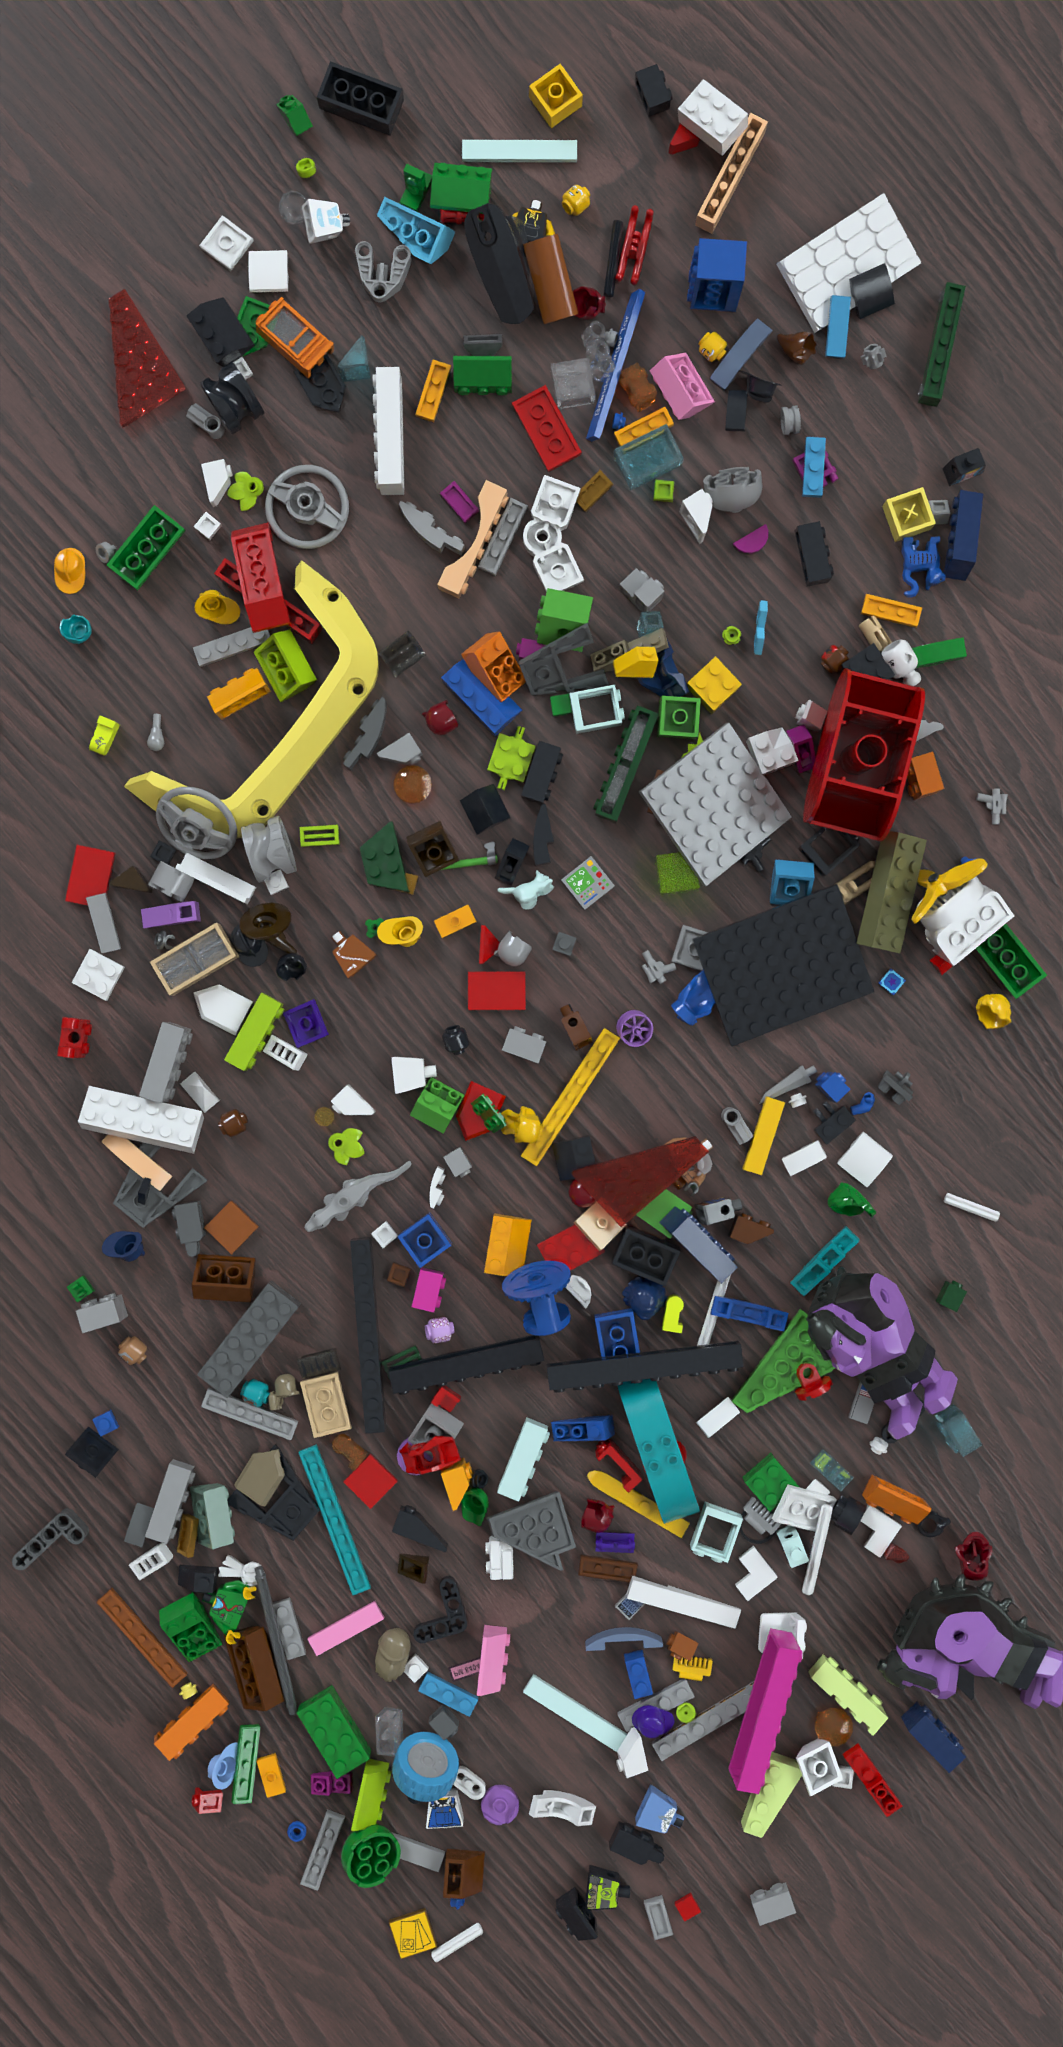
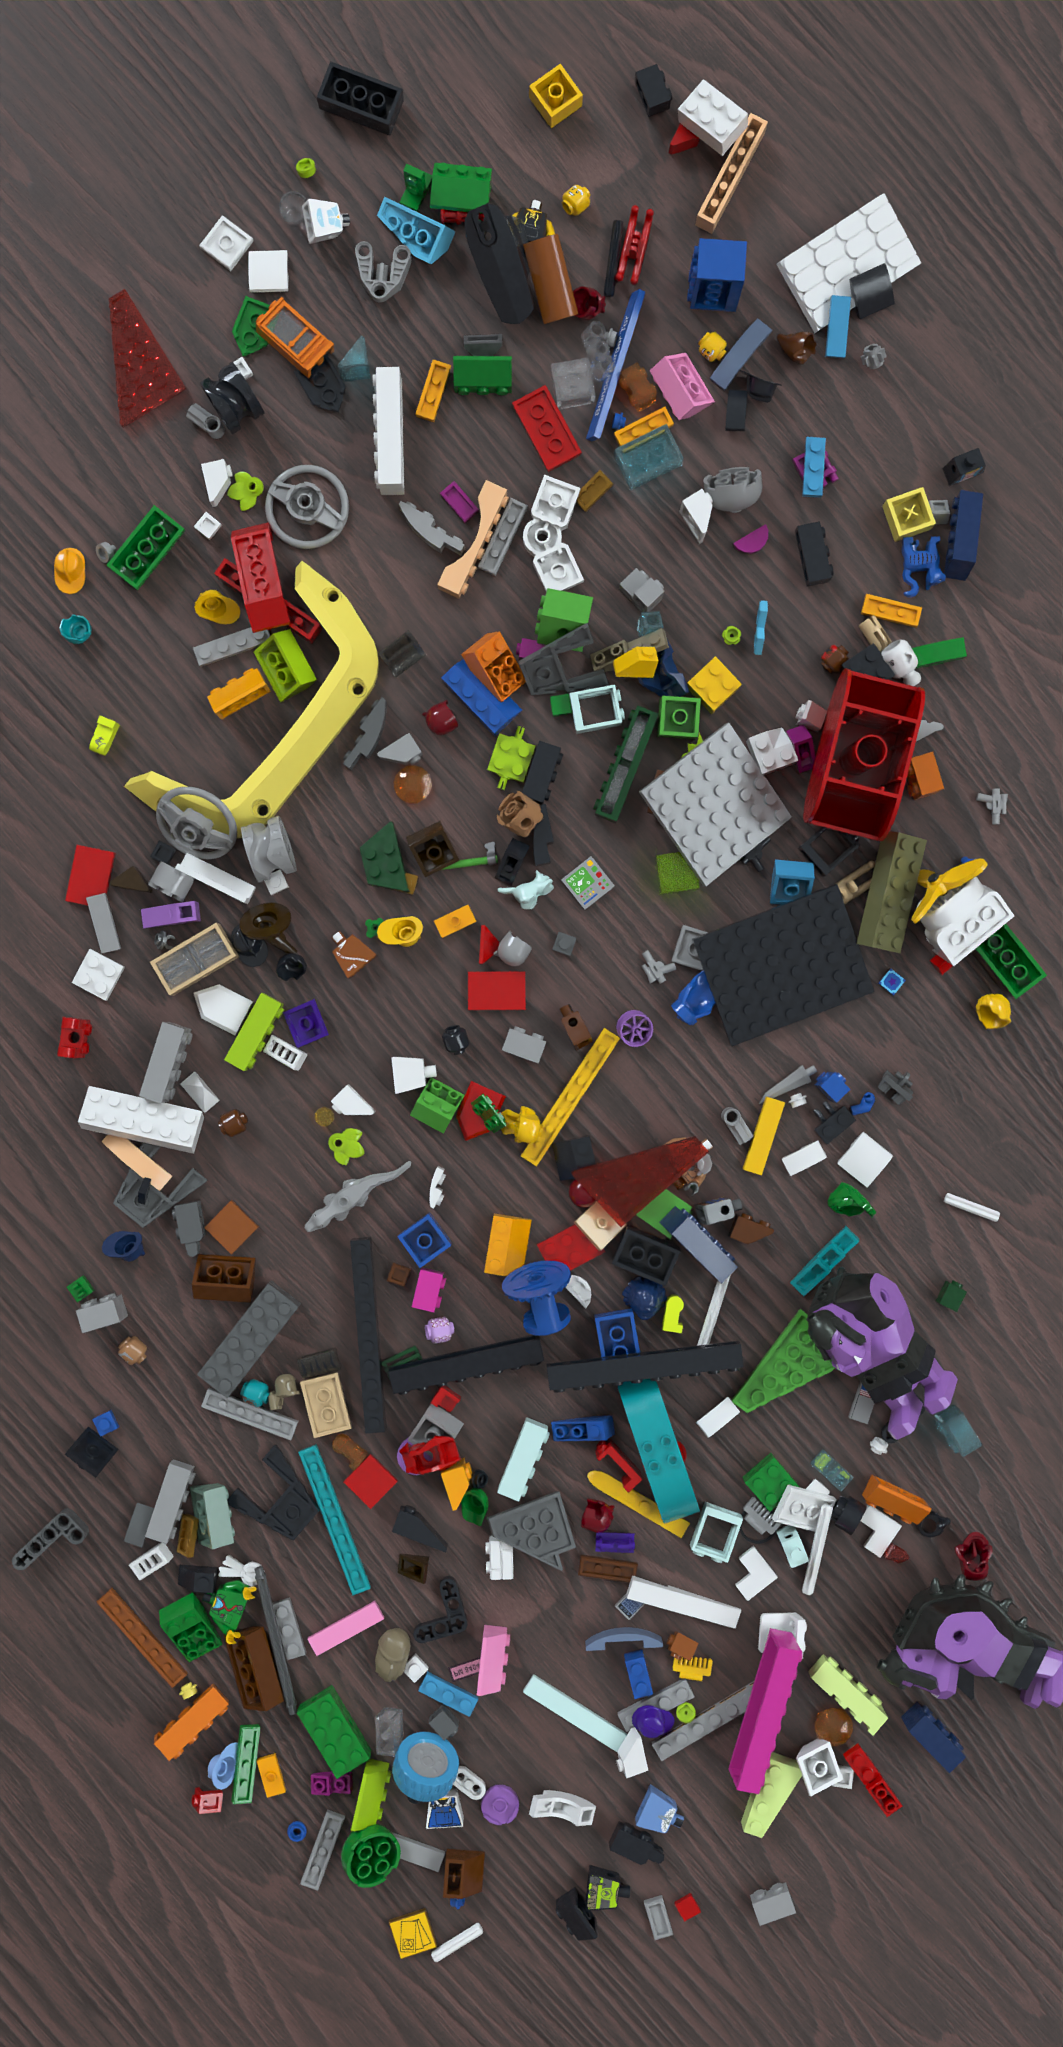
light grey piece [147,714,165,751] -> none
black slope [186,297,255,367] -> none
dark tan tile [234,1449,285,1507] -> none
green slope [276,95,313,136] -> none
lime tile [300,825,340,847] -> none
white tile [371,1221,398,1248] -> none
light grey brick [443,1146,472,1178] -> none
black slope [460,784,511,835] -> none
light aqua tile [462,140,577,162] -> none
lime tile [653,480,674,502] -> none
blue slope [710,1296,789,1332] -> none
light grey wheel [780,405,801,435] -> none
red tile [795,1363,833,1401] -> none
dark green piece [918,282,966,407] -> none
none -> medium nougat brick [497,791,543,837]

